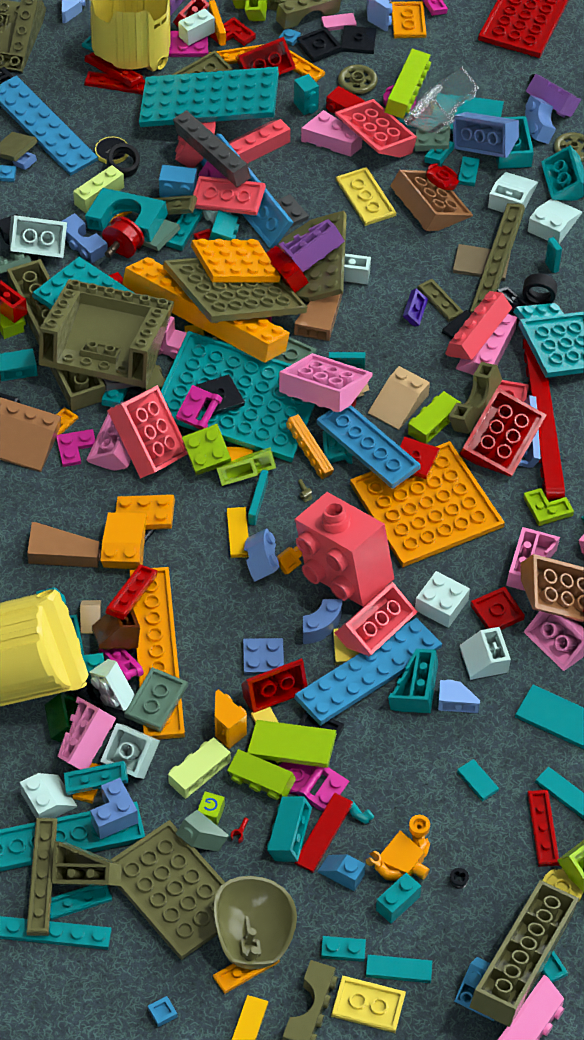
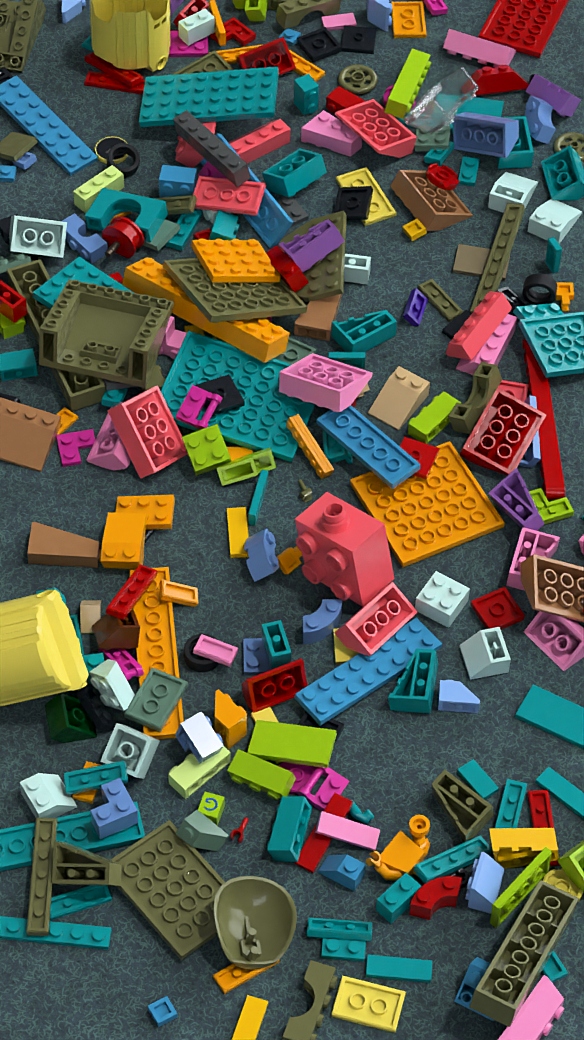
bright pink wedge [57,697,116,770] -> none
none -> light orange tile [159,580,198,607]
none -> brick [175,712,223,763]
none -> black tyre [184,633,220,672]
none -> bright pink tile [193,634,238,667]
none -> teal brick [262,148,327,197]
none -> teal brick [262,620,292,669]
none -> teal tile [307,917,372,941]
none -> bright pink tile [315,811,380,851]
none -> teal wedge [331,310,397,352]
none -> black plate [334,186,373,220]
none -> yellow plate [402,219,427,241]
none -> red brick [409,876,462,920]
none -> teal tile [413,835,493,884]
none -> olive wedge [431,769,494,842]
none -> bright pink slope [443,29,516,68]
none -> red wedge [461,65,529,97]
none -> light blue slope [465,852,504,914]
none -> medium lavender wedge [489,468,545,531]
none -> yellow wedge [489,828,559,869]
none -> lime tile [490,847,552,928]
none -> teal plate [495,779,527,828]
none -> light orange plate [556,282,574,312]

